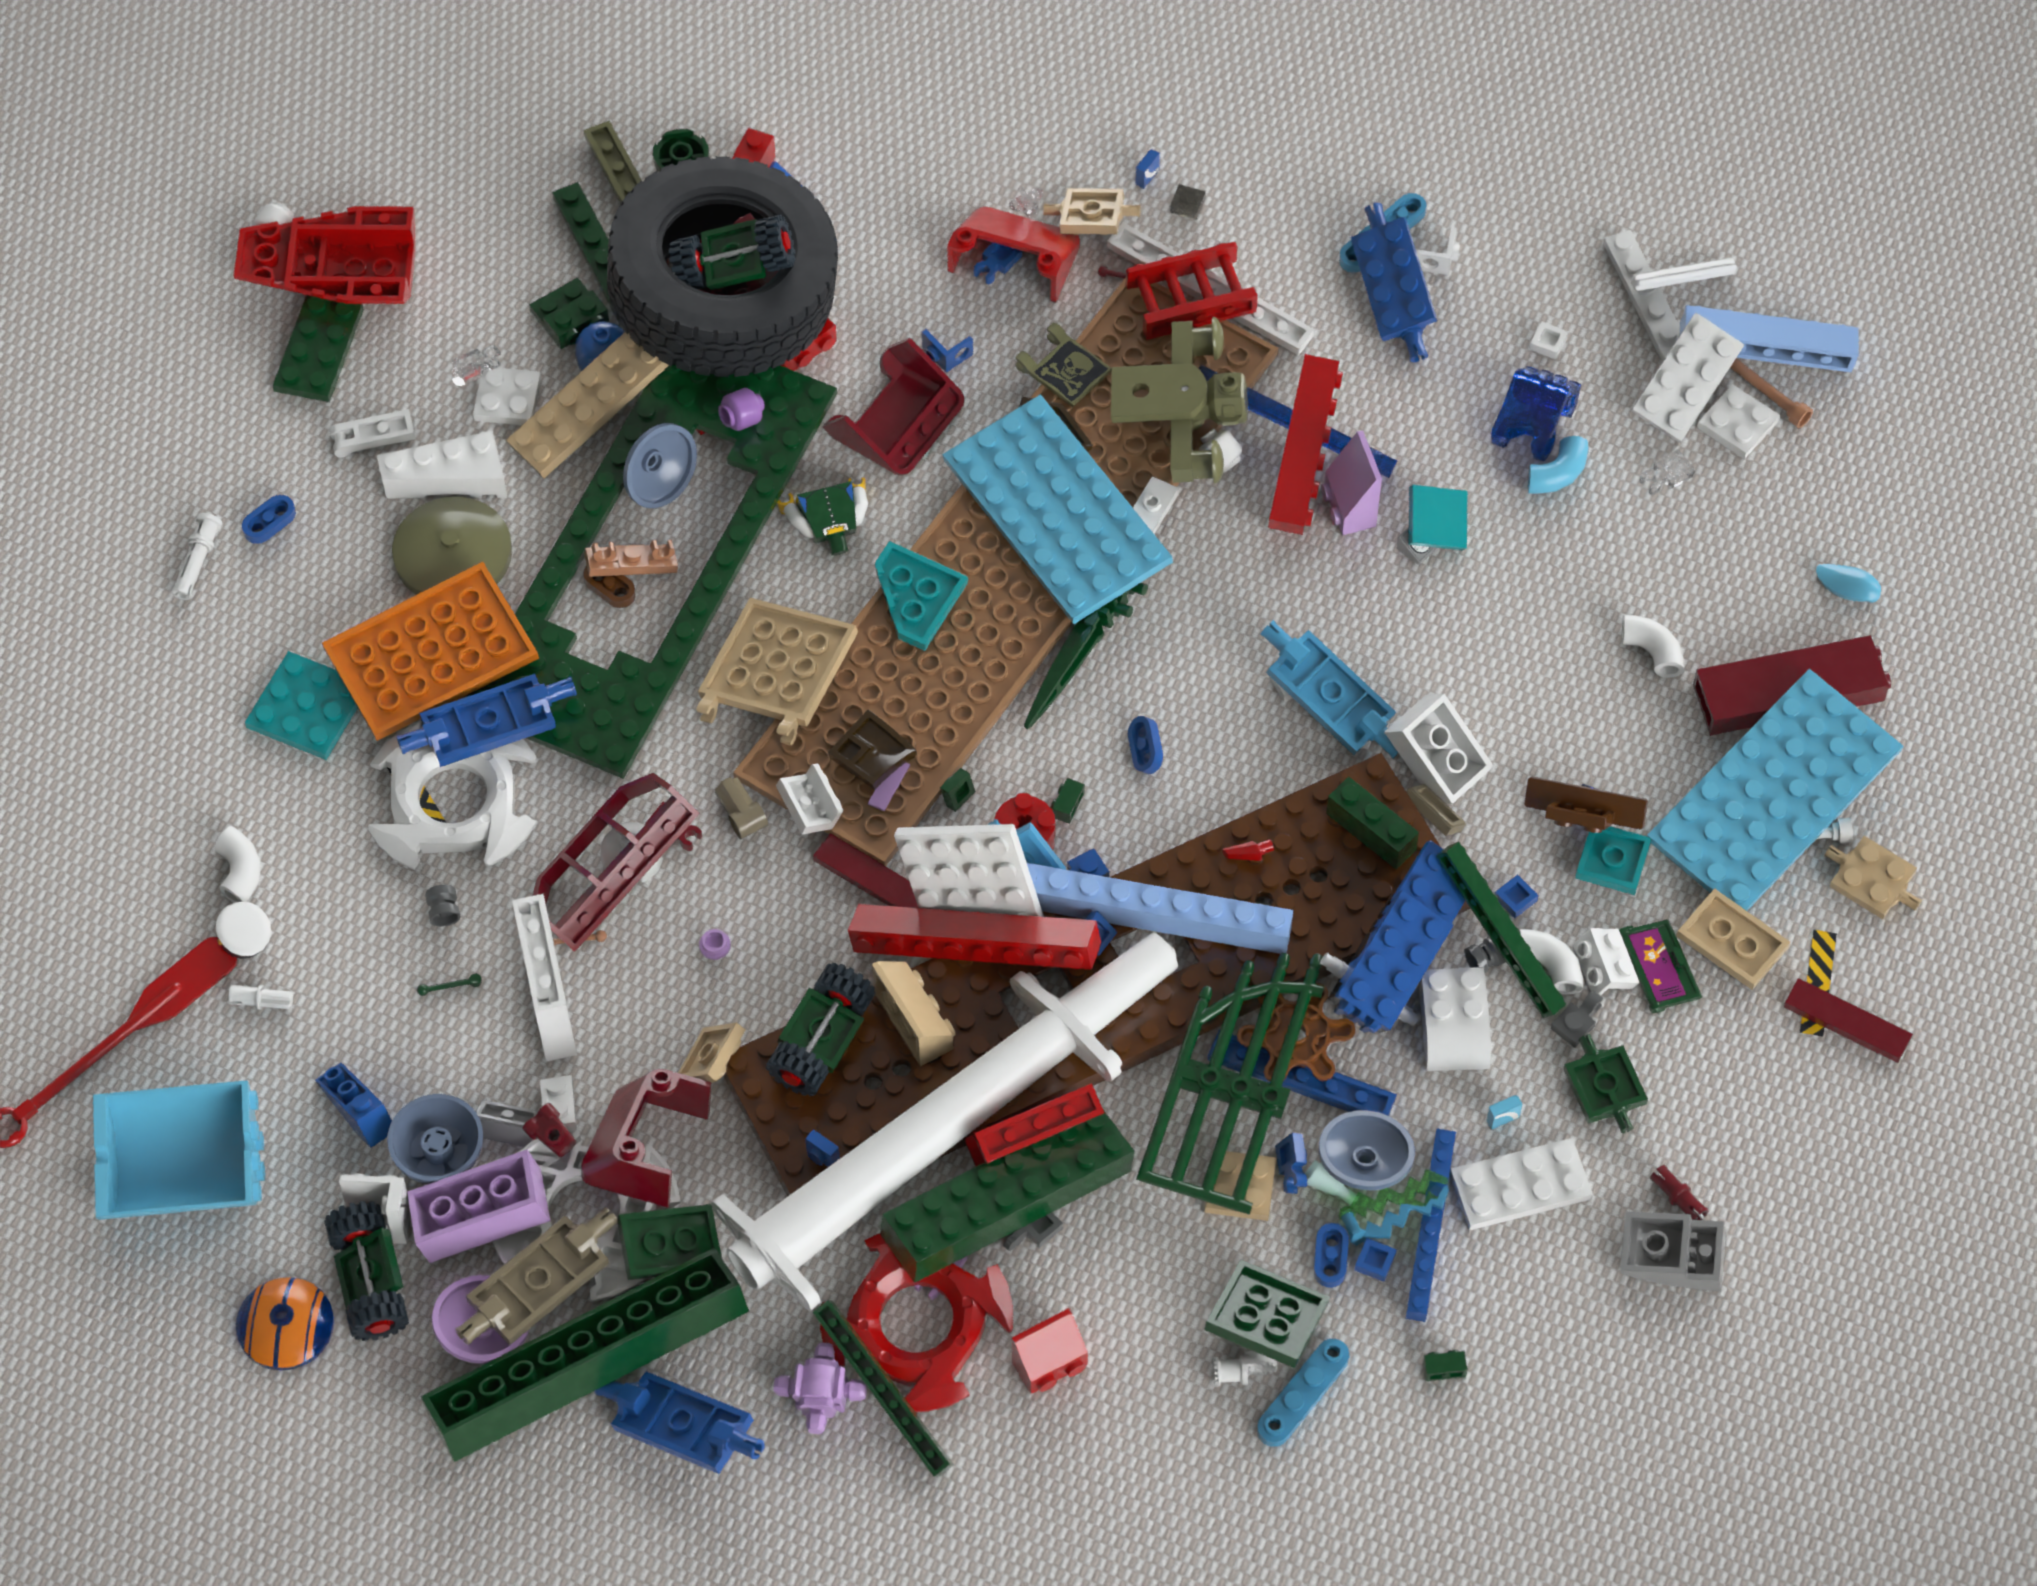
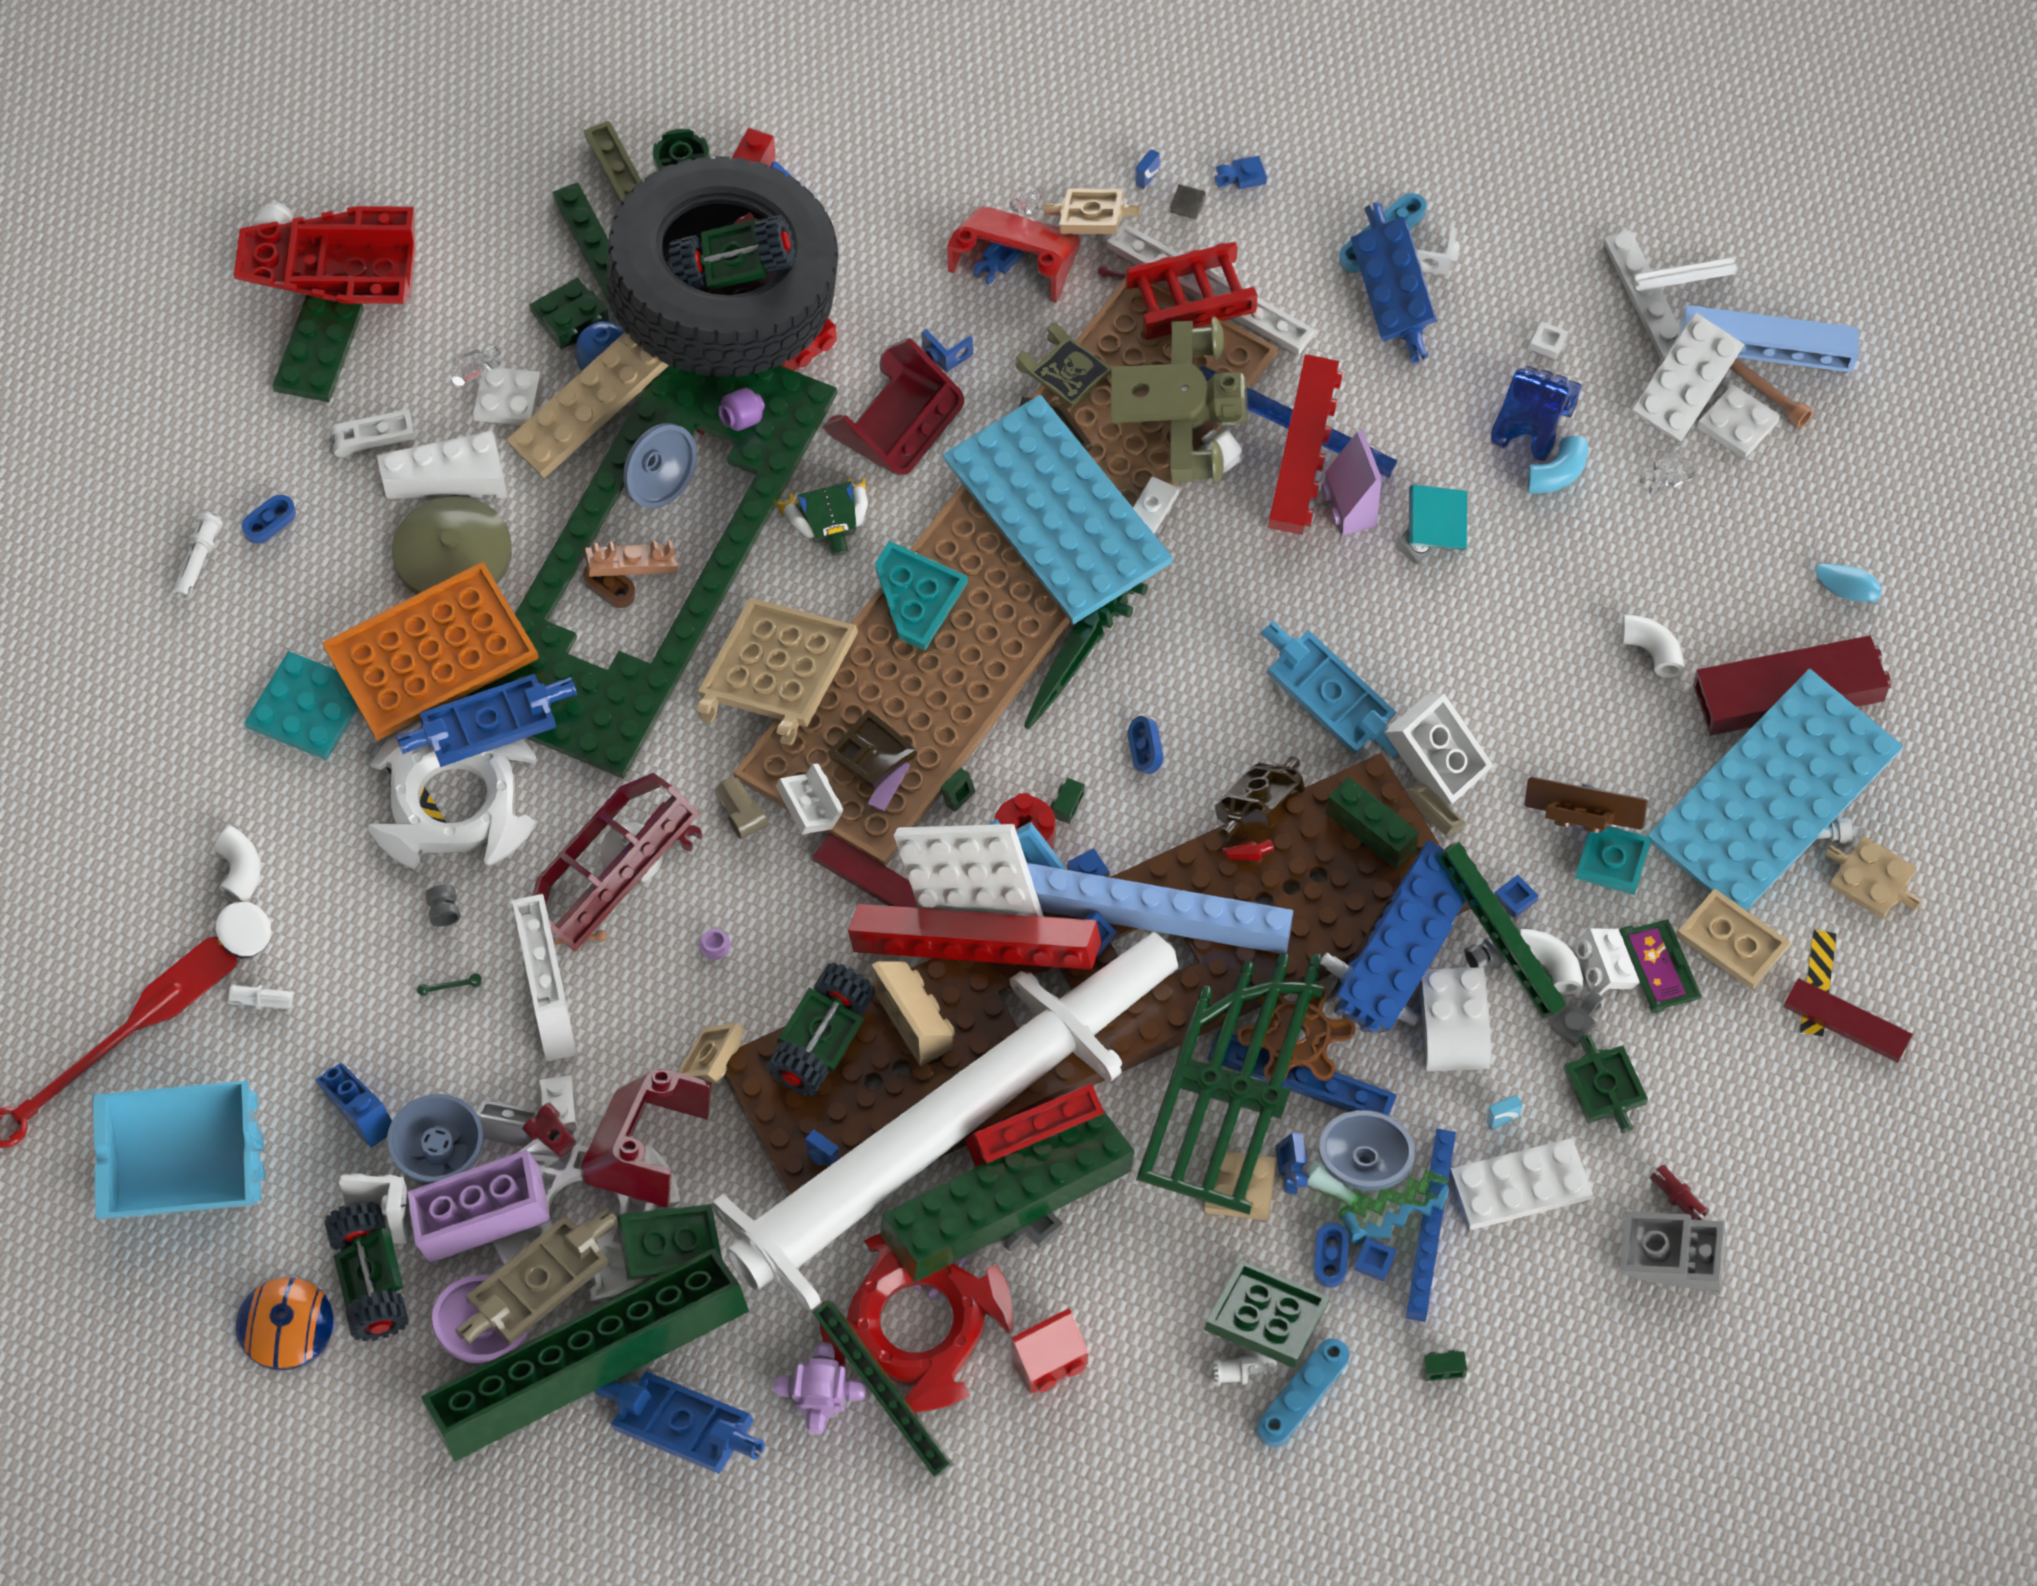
none -> blue plate [1214,155,1267,189]
none -> dark brown plate [1214,756,1305,840]

